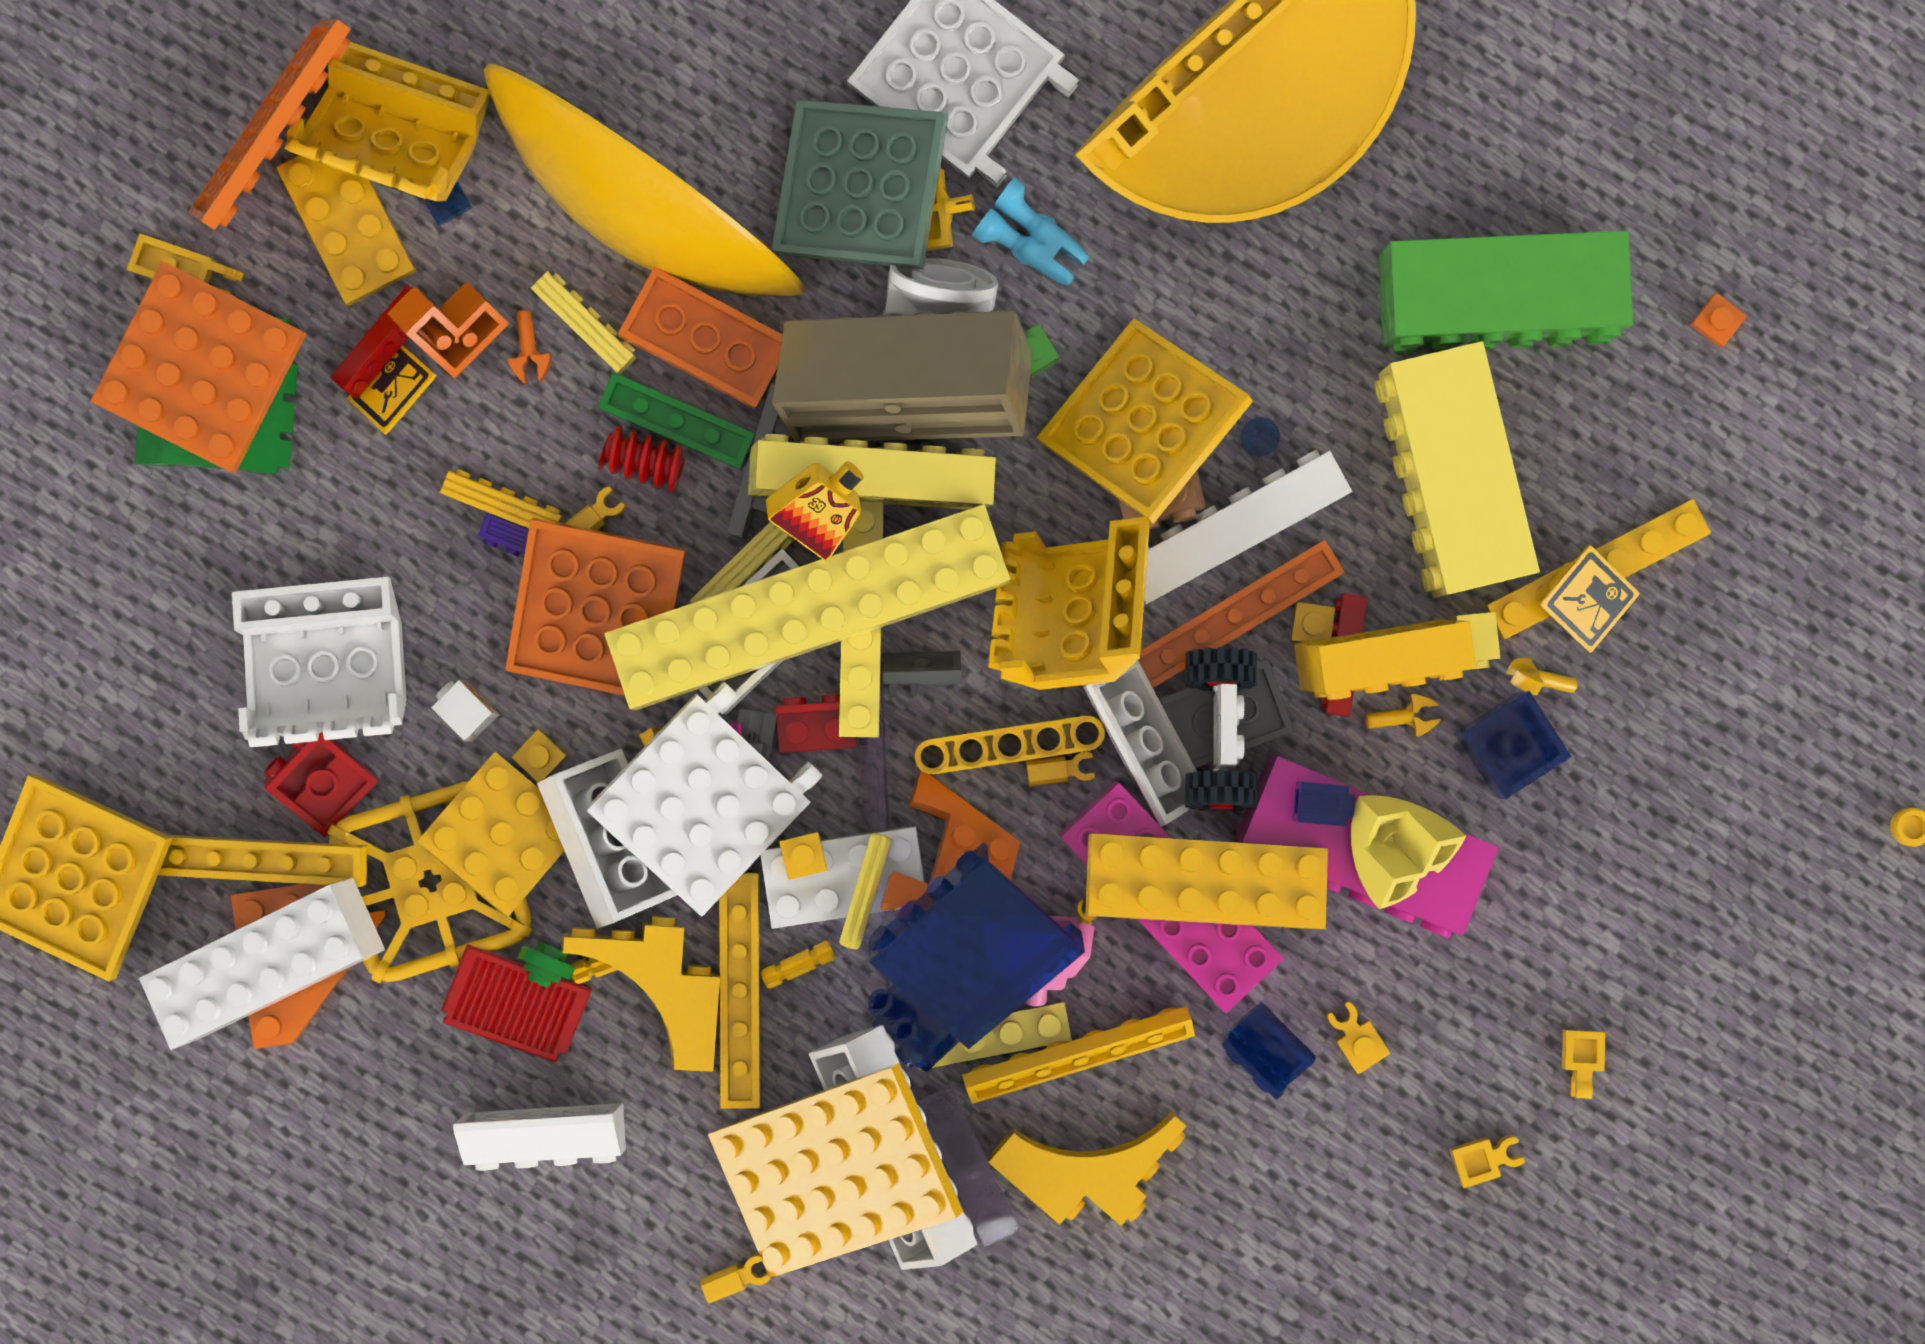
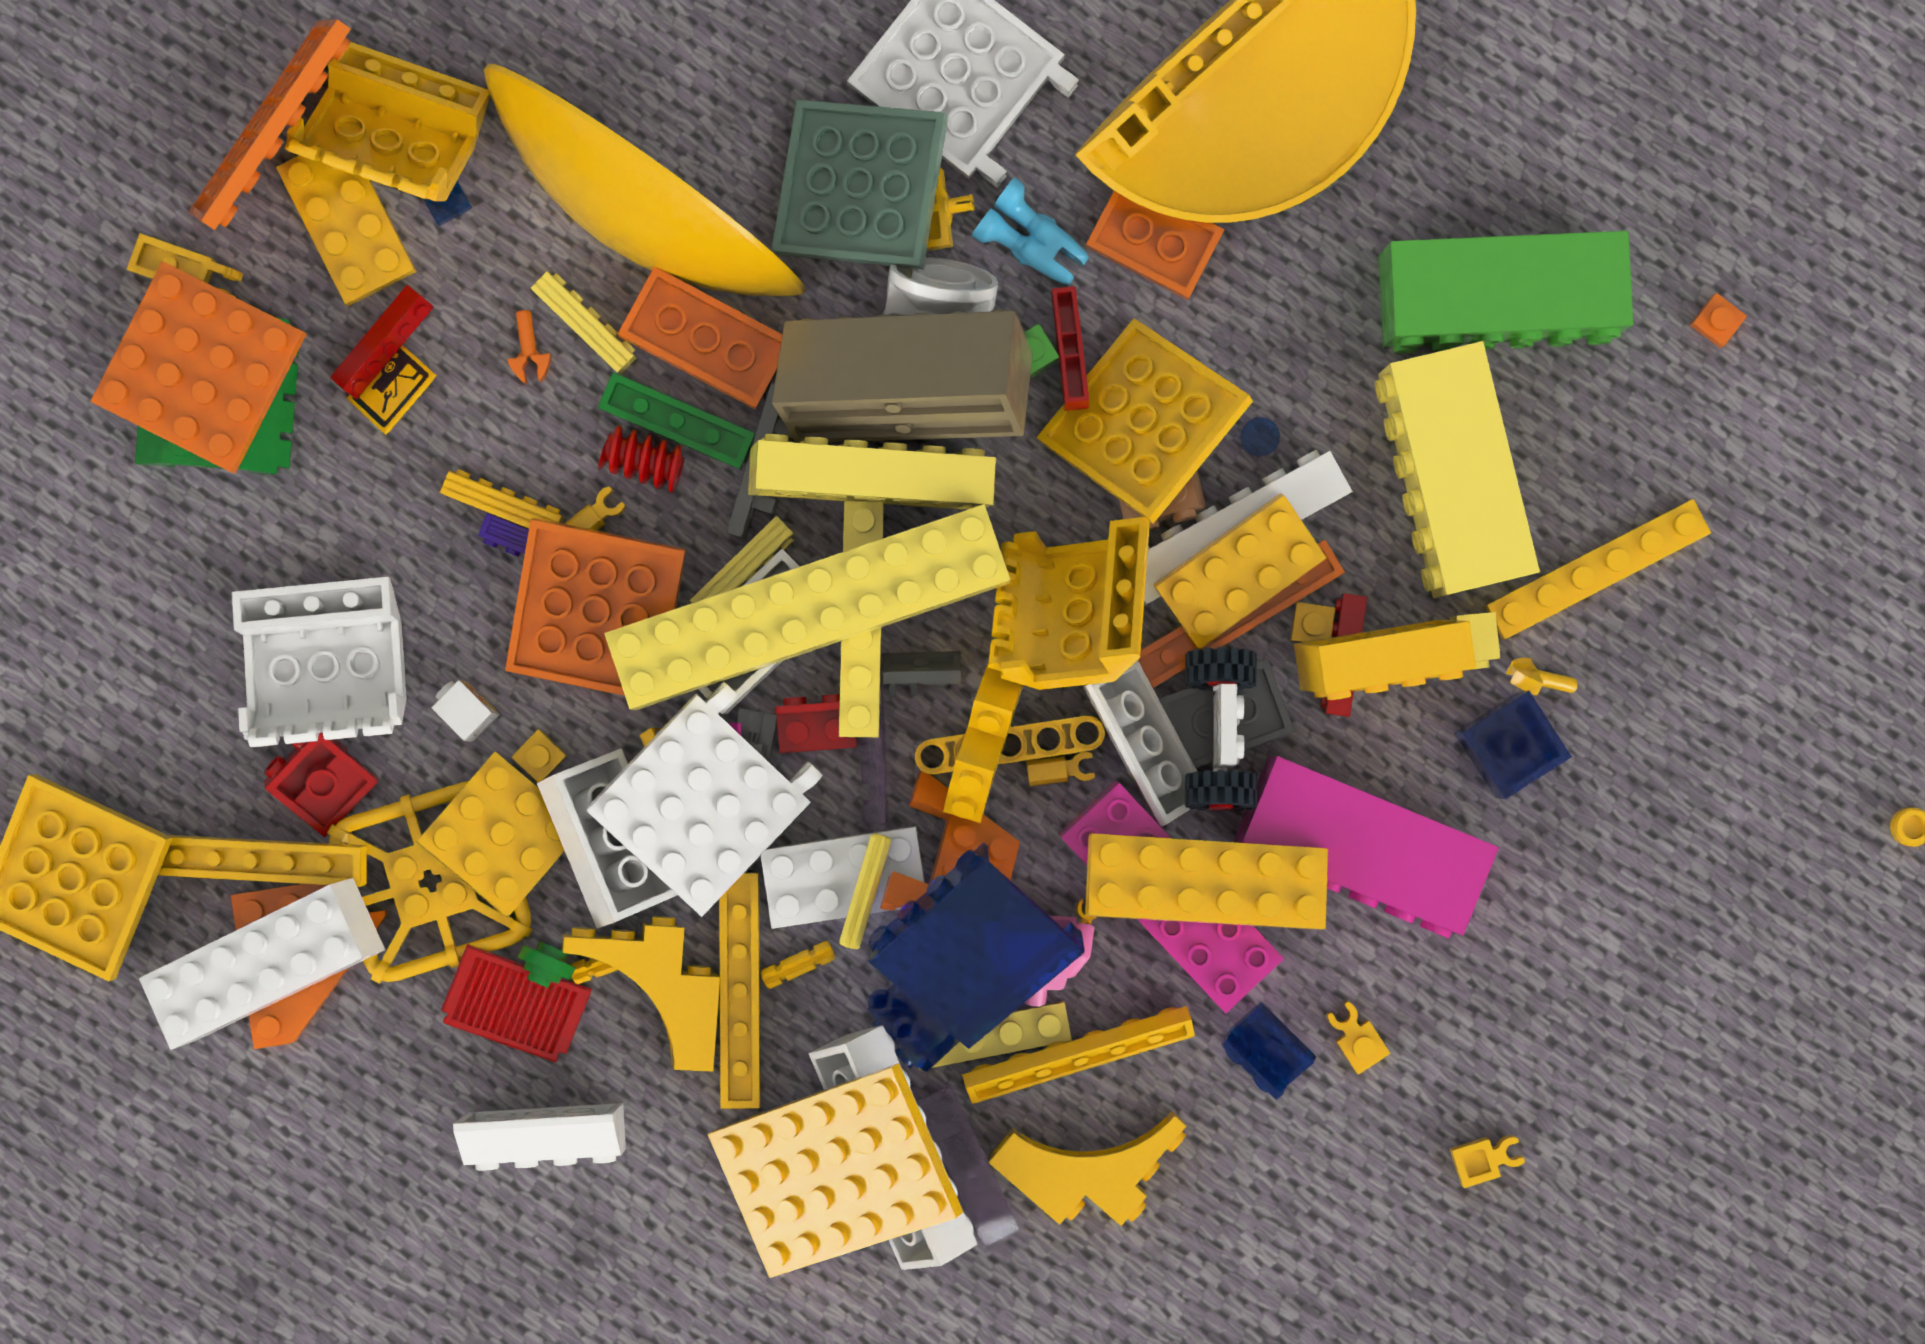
orange brick [387,281,509,379] -> none
yellow bar [700,1253,771,1304] -> none
torso [766,461,864,561] -> none
yellow plate [779,832,828,880] -> none
clear blue brick [1292,781,1355,827] -> none
light yellow brick [1351,795,1466,909] -> none
yellow bar [1365,694,1441,737] -> none
piece [1539,544,1640,653] -> none
yellow plate [1562,1030,1605,1099] -> none
none -> yellow arch [943,638,1024,823]
none -> red piece [1051,286,1089,411]
none -> orange plate [1085,191,1225,300]
none -> yellow plate [1153,493,1327,649]

